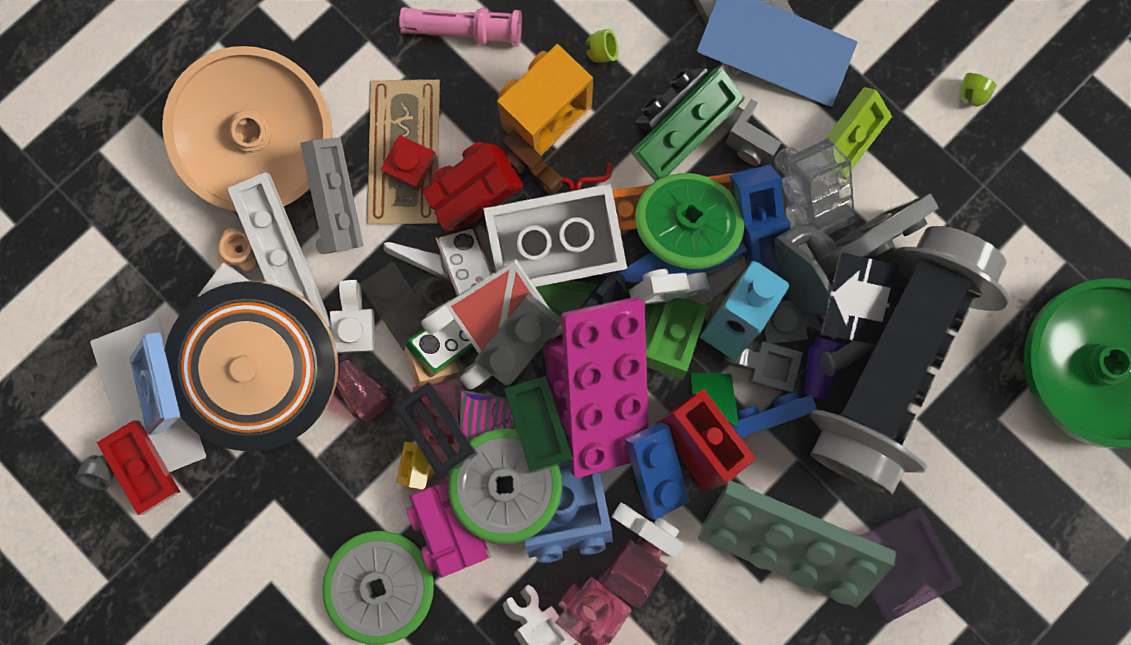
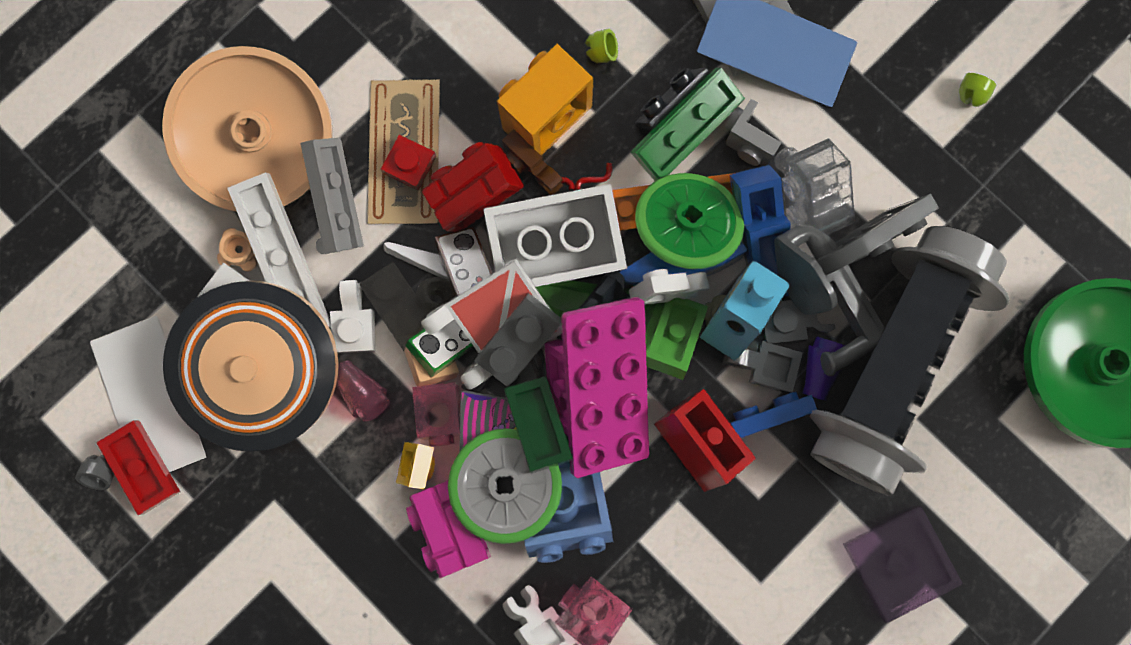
light blue tile [129,332,180,436] -> none
light grey wheel [322,531,434,645] -> none
black tile [393,382,478,479] -> none
bright pink pin [399,7,522,47] -> none
clear pink brick [602,537,668,610] -> none
white plate [611,502,684,559] -> none
blue plate [625,422,690,520] -> none
green sticker [691,373,739,426] -> none
sand green plate [698,480,896,608] -> none
lime plate [817,87,892,178] -> none
black sticker [821,252,899,345] -> none

